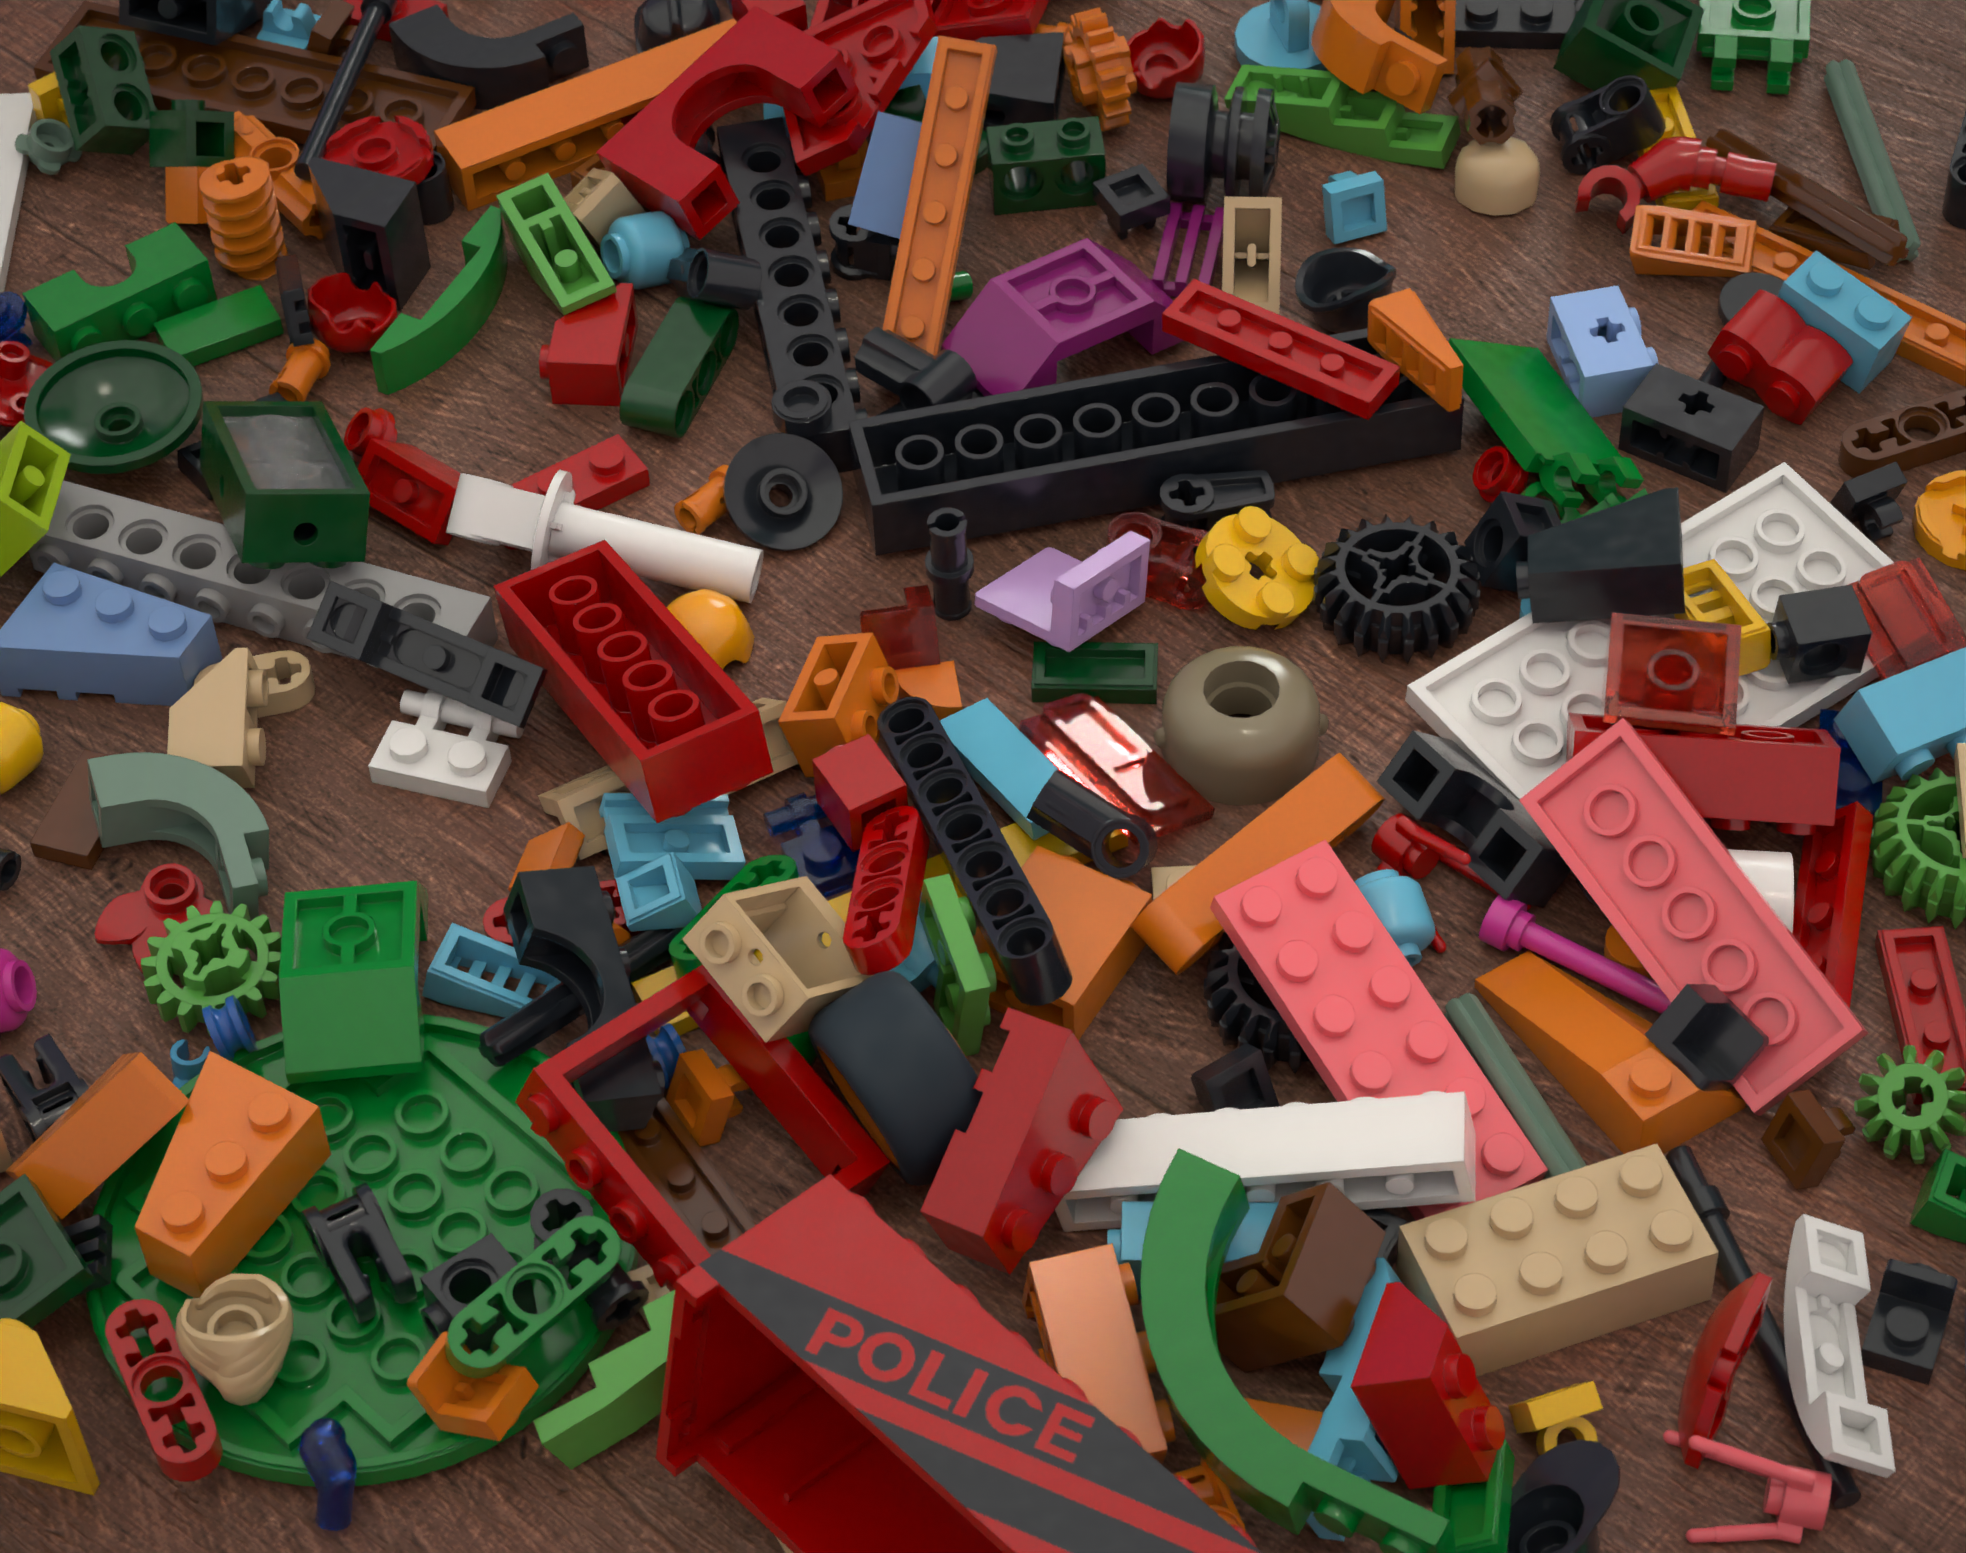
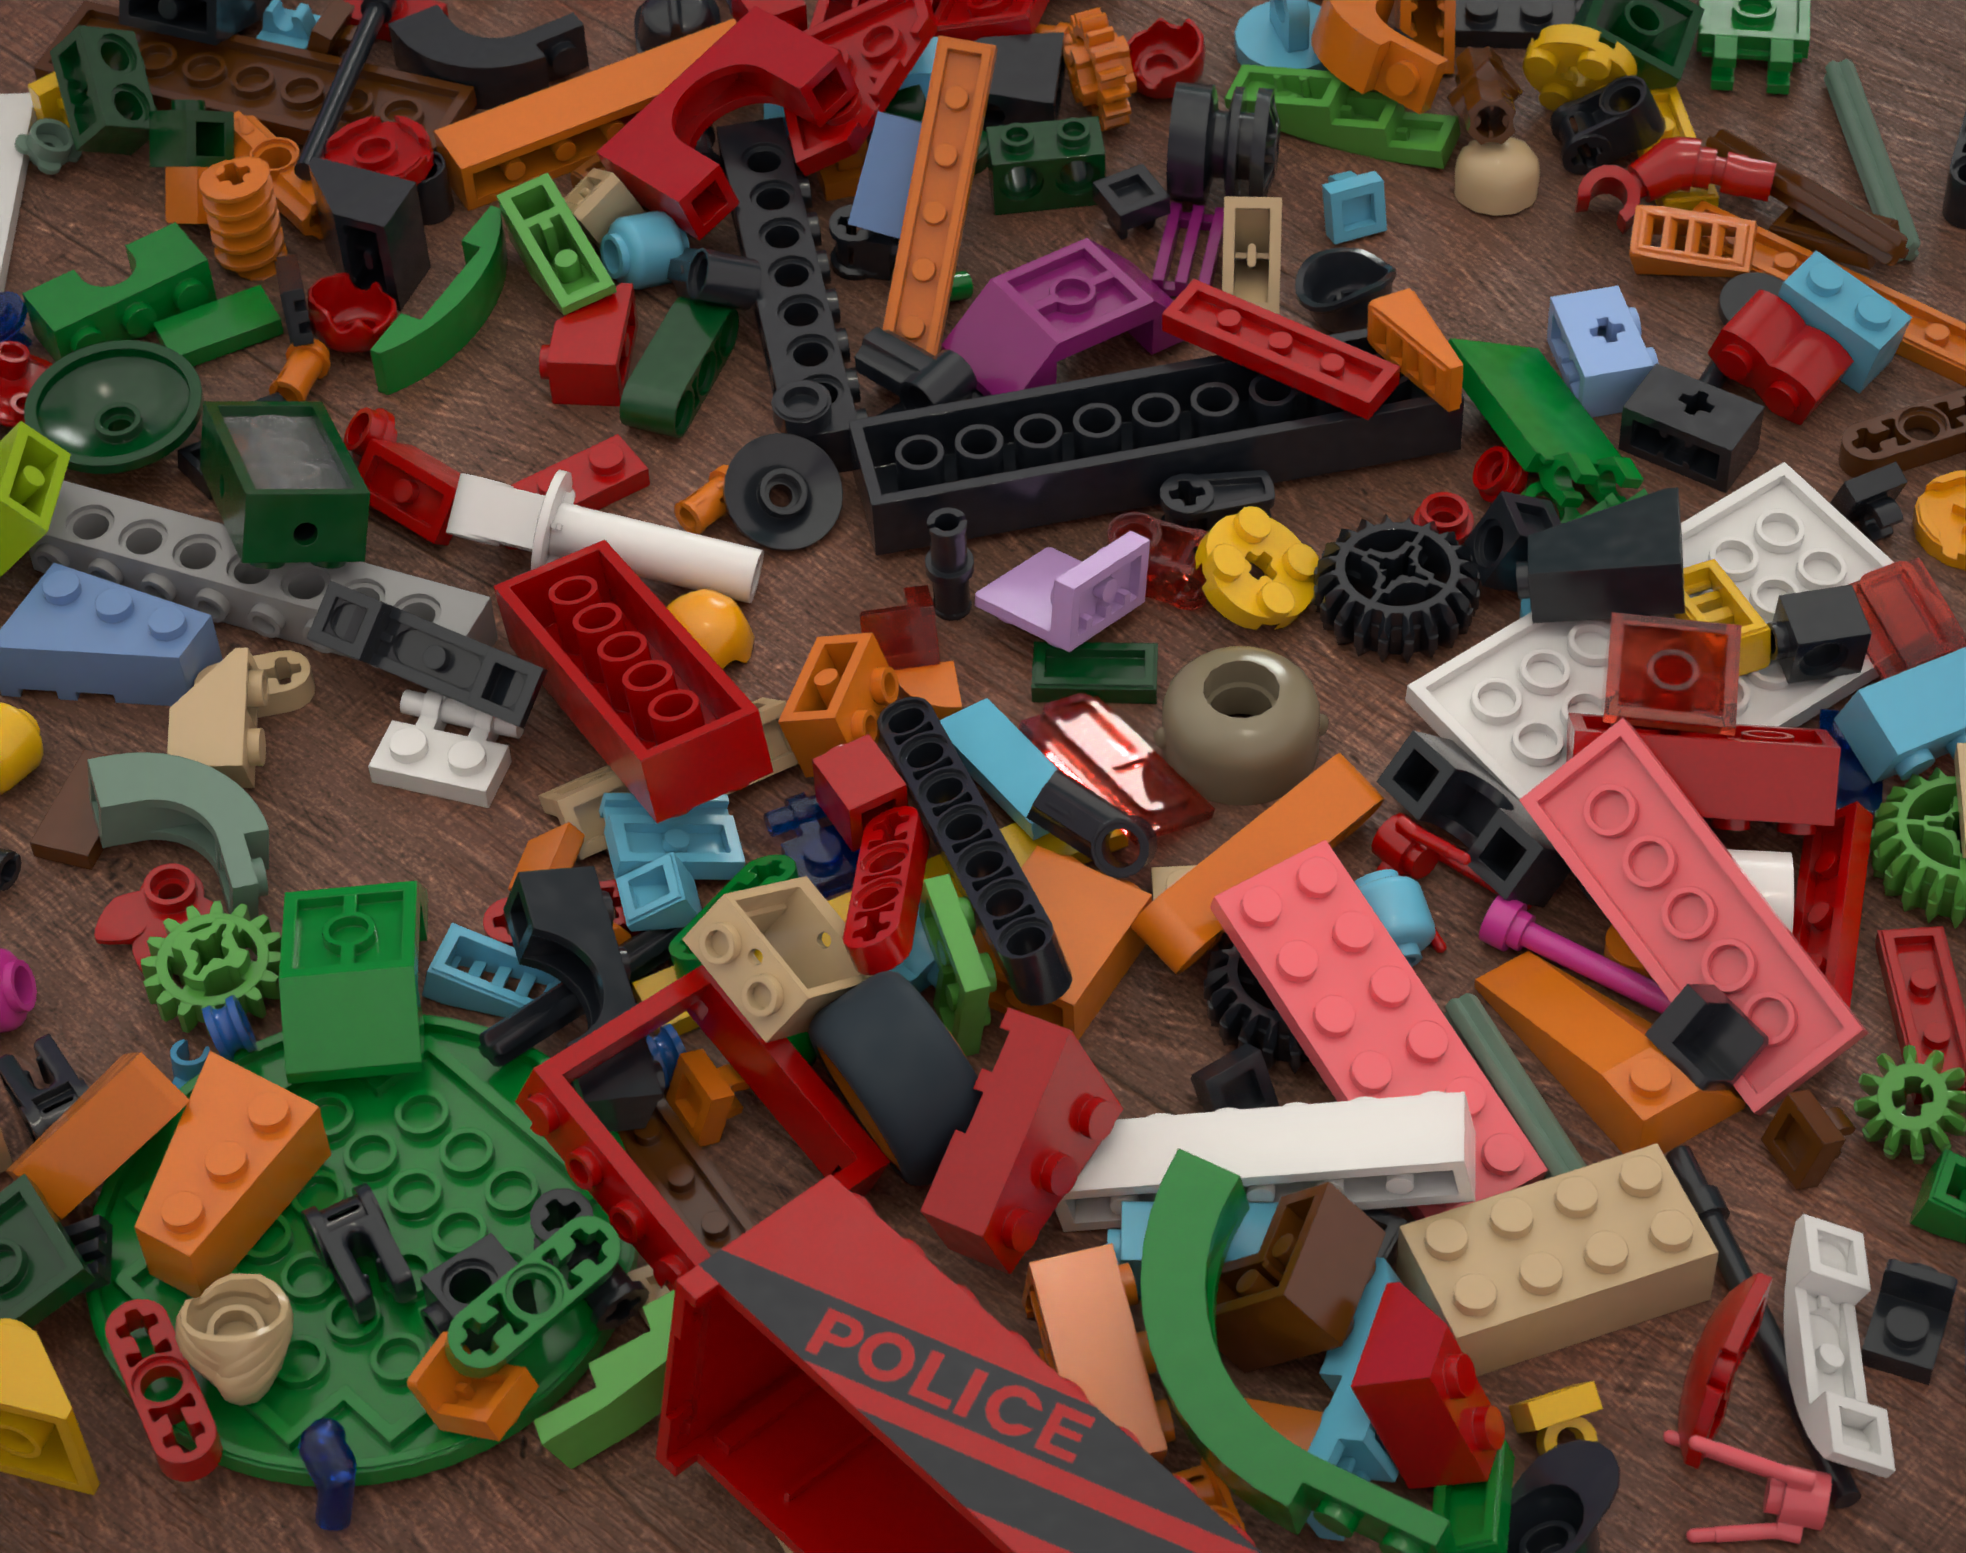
none -> red plate [1413,492,1474,545]
none -> yellow plate [1522,24,1637,111]

